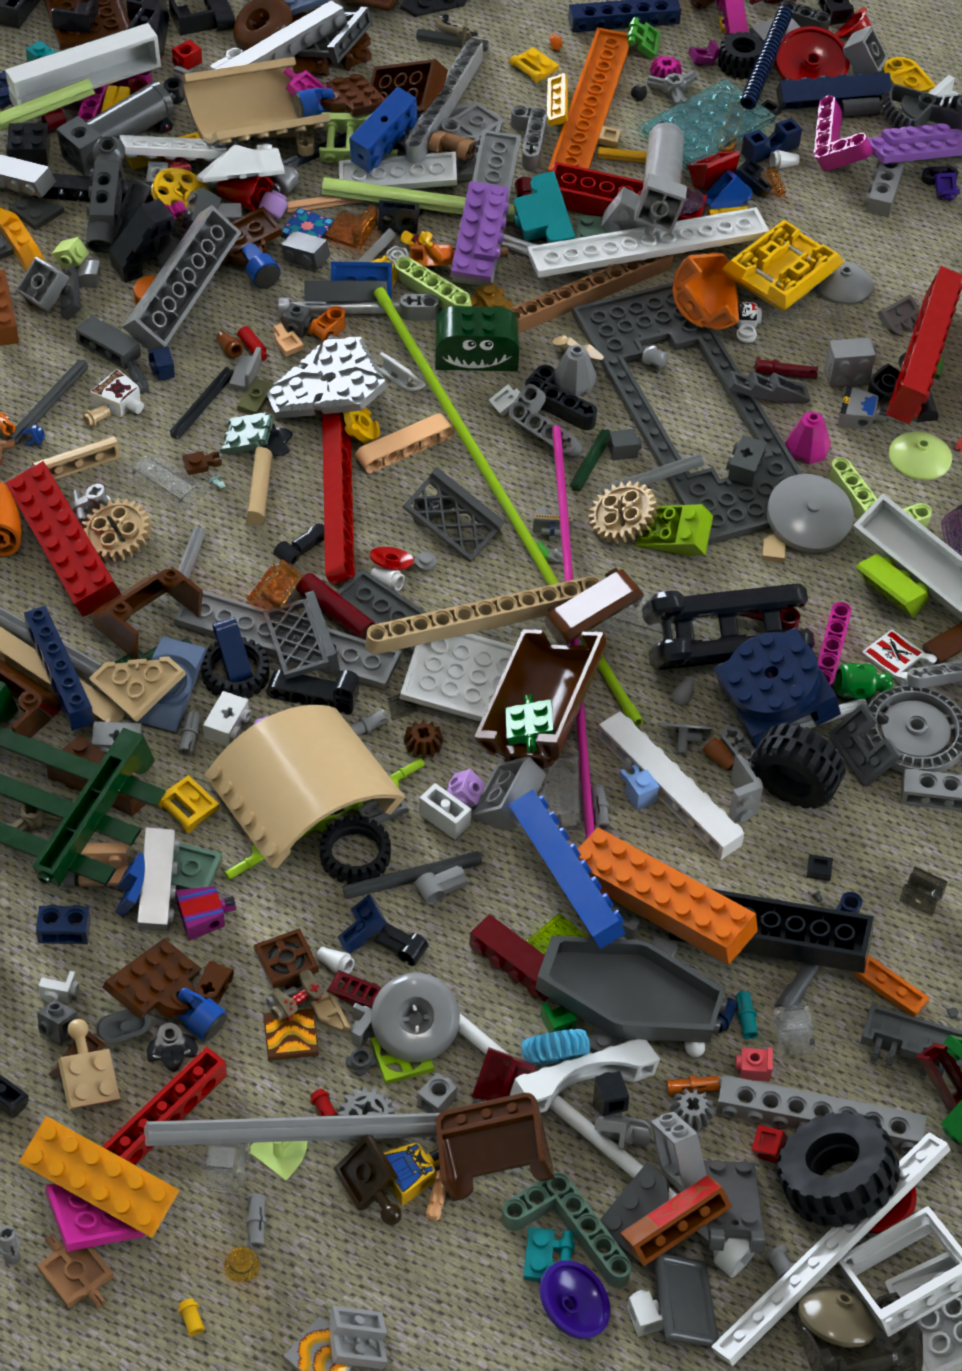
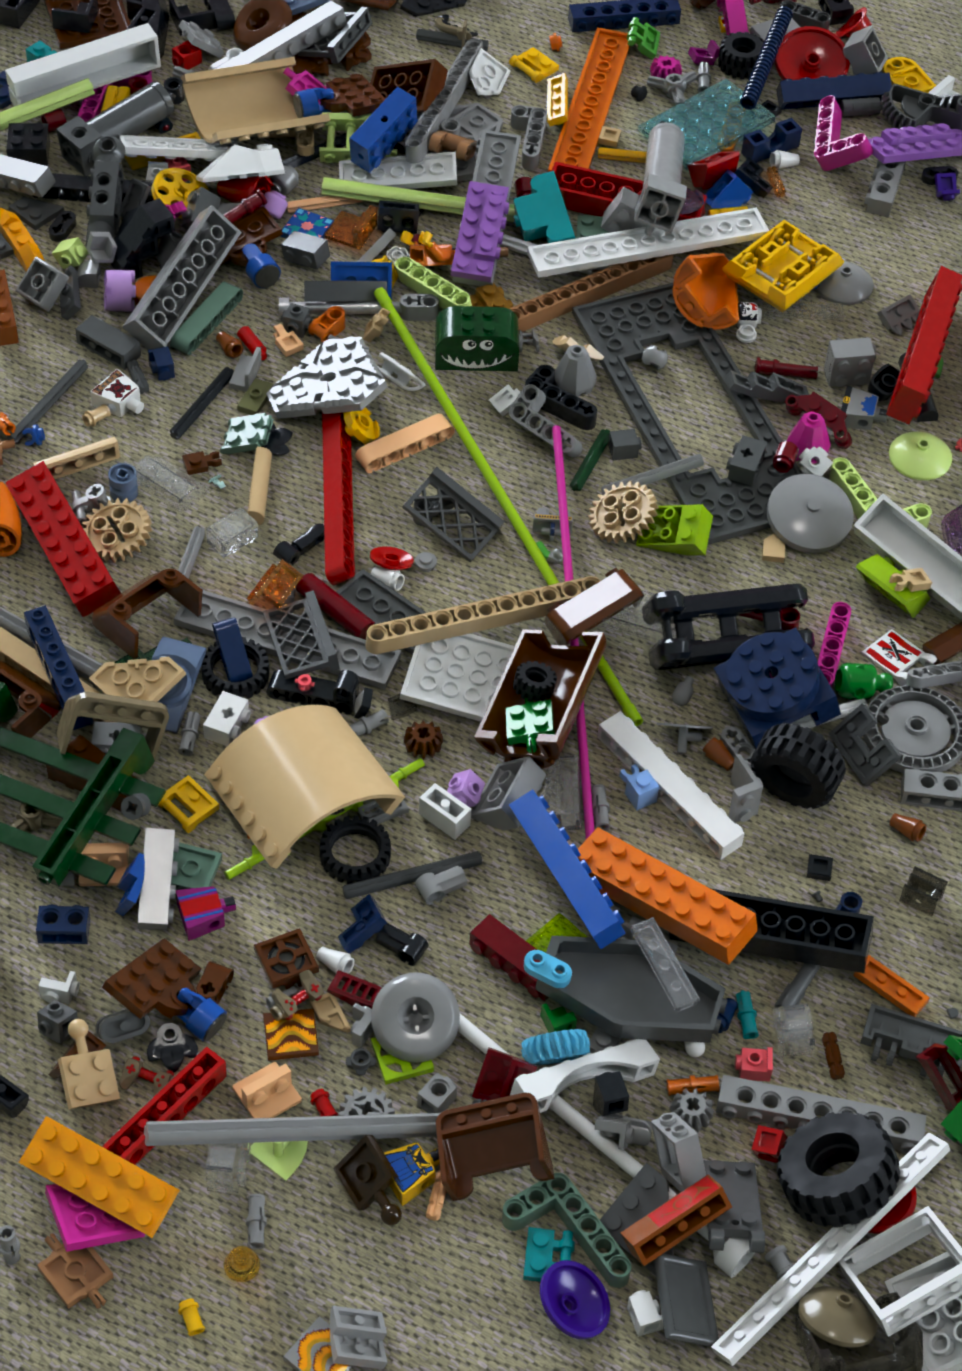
none -> black beam [49,211,77,242]
none -> dark tan windscreen [56,692,169,767]
none -> light grey panel [86,232,117,263]
none -> lavender brick [104,270,136,312]
none -> sand blue wheel [108,463,138,503]
none -> dark tan piece [119,1056,175,1097]
none -> dark grey wheel [121,793,151,820]
none -> sand green beam [170,281,243,355]
none -> light grey plate [179,20,224,58]
none -> clear brick [206,507,258,558]
none -> dark red pin [224,189,267,223]
none -> light nougat bracket [232,1062,302,1118]
none -> coral piece [295,674,315,692]
none -> black tile [354,687,373,719]
none -> tan plate [363,308,390,342]
none -> white tile [468,48,511,95]
none -> black tyre [513,661,557,702]
none -> light grey piece [519,330,540,352]
none -> medium azure plate [524,950,572,988]
none -> clear tile [630,917,700,1012]
none -> light grey axle [697,61,711,94]
none -> dark red brick [773,441,799,473]
none -> dark red plate [785,391,852,449]
none -> white brick [798,446,833,477]
none -> reddish brown axle [822,1032,845,1080]
none -> tan plate [889,568,932,592]
none -> dark orange cone [889,813,927,842]

